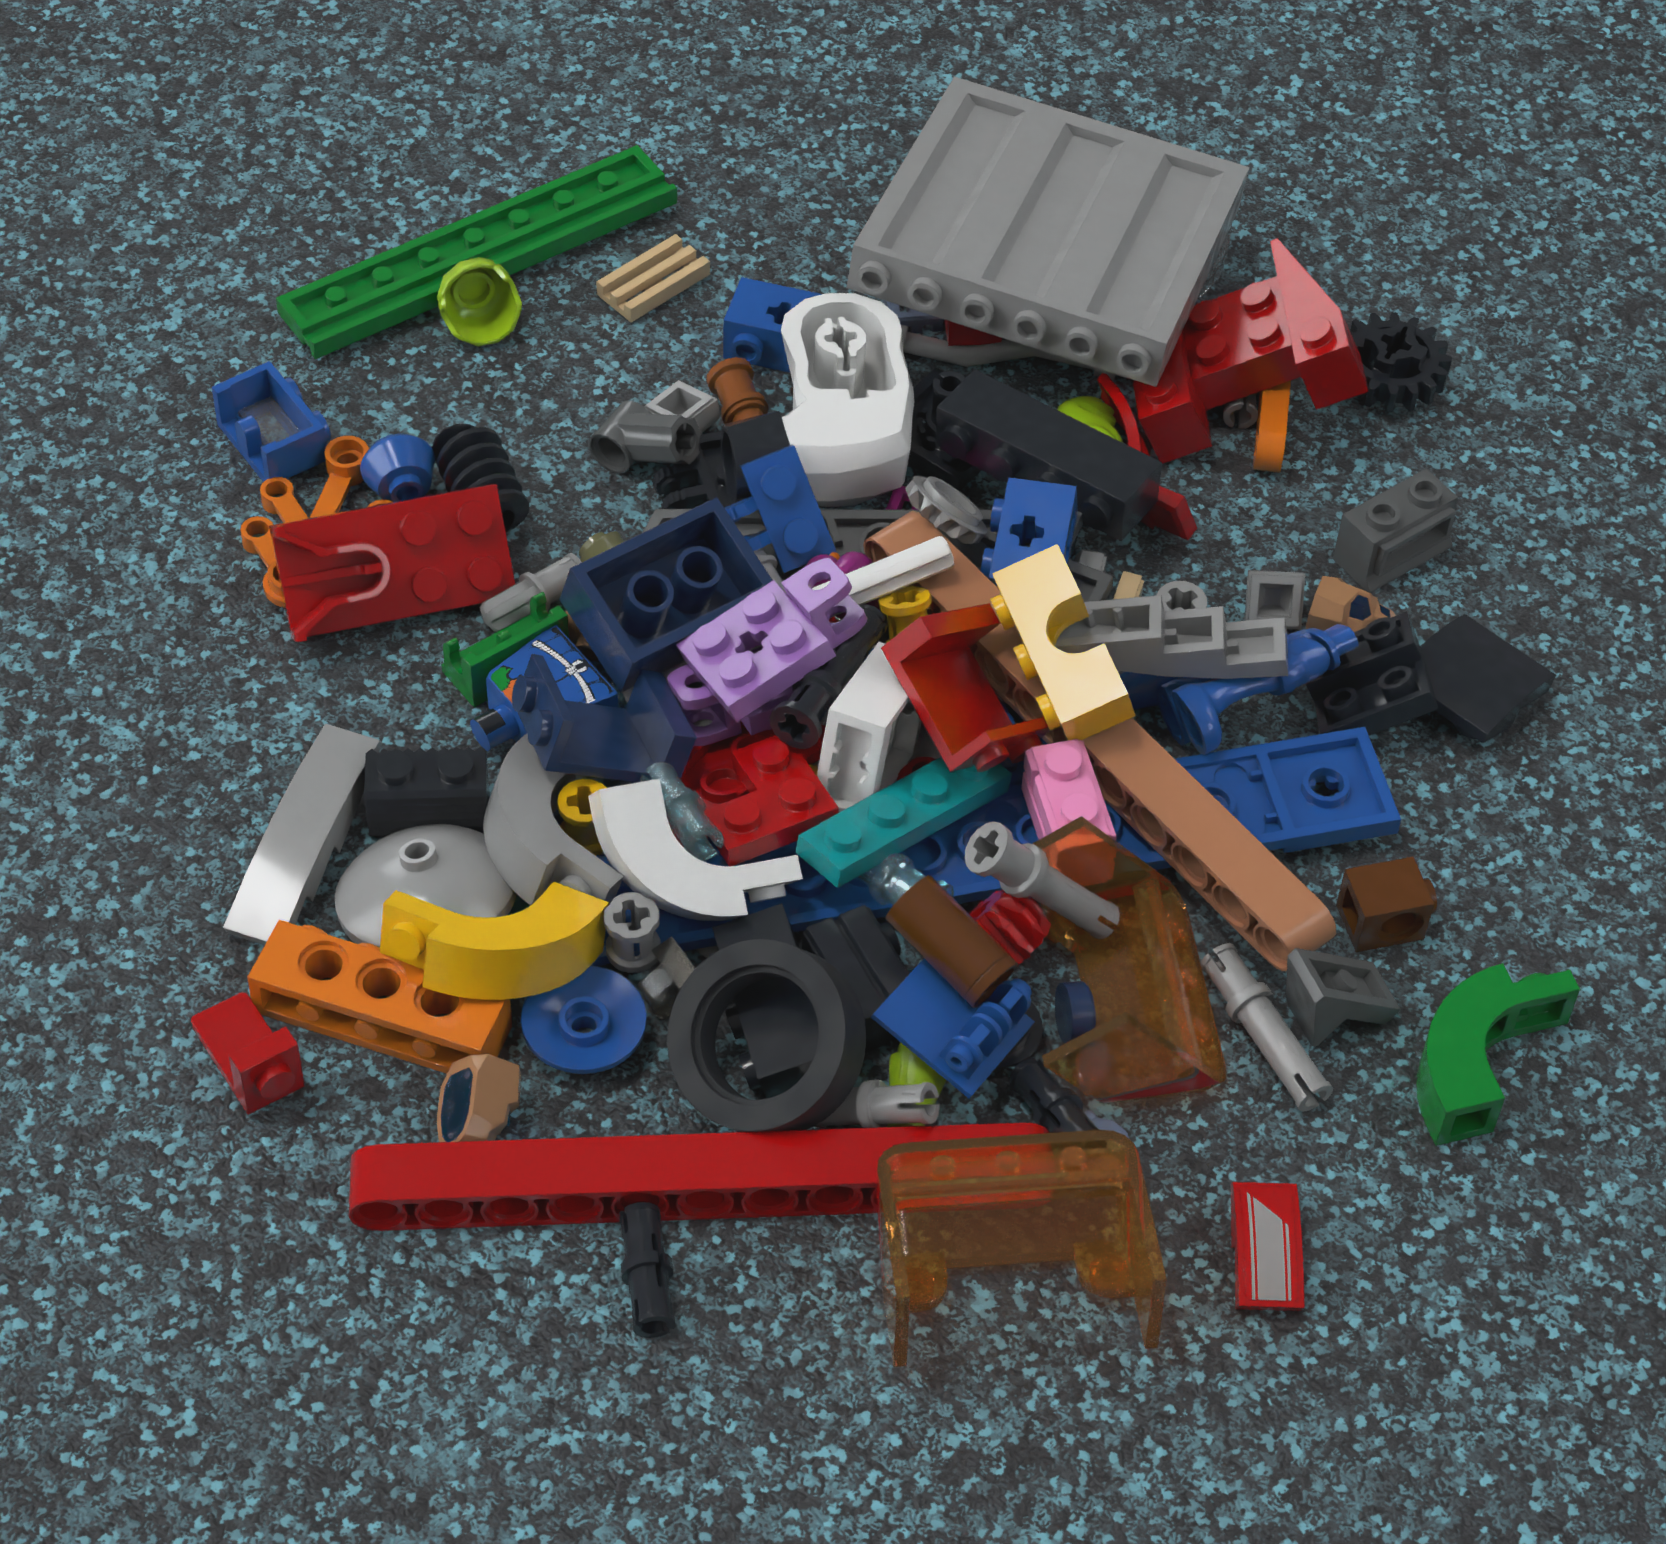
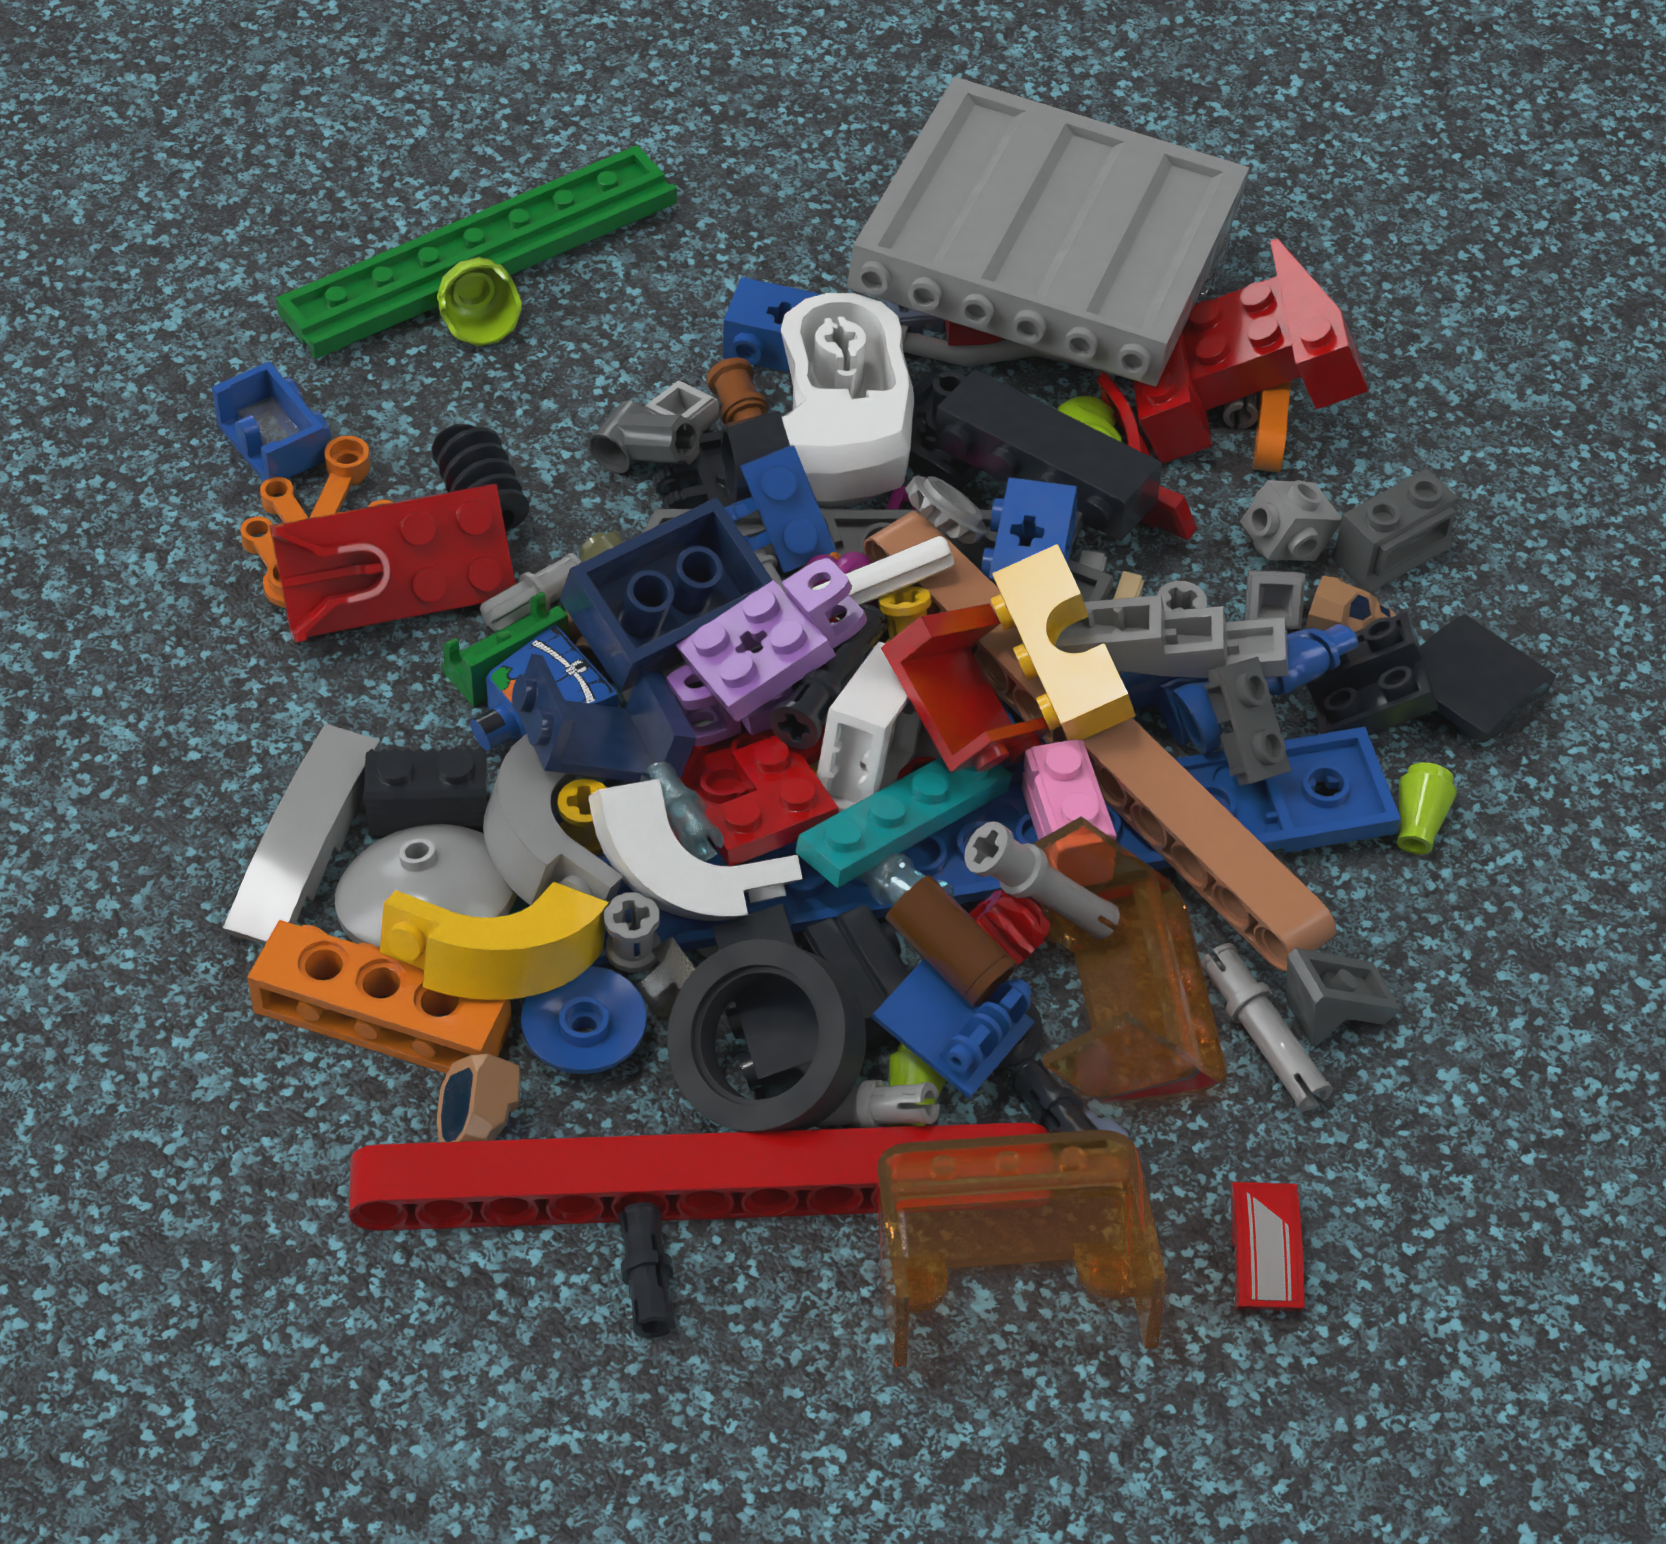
red bracket [191,992,305,1115] -> none
blue cone [360,434,435,502] -> none
tan tile [596,234,710,323] -> none
dark blue tile [1055,981,1096,1045] -> none
reddish brown brick [1336,856,1437,952] -> none
black gear [1350,312,1452,412] -> none
green arch [1416,963,1580,1146] -> none
none -> dark grey hinge [1204,657,1291,786]
none -> light grey brick [1240,480,1342,561]
none -> lime cone [1397,762,1457,855]

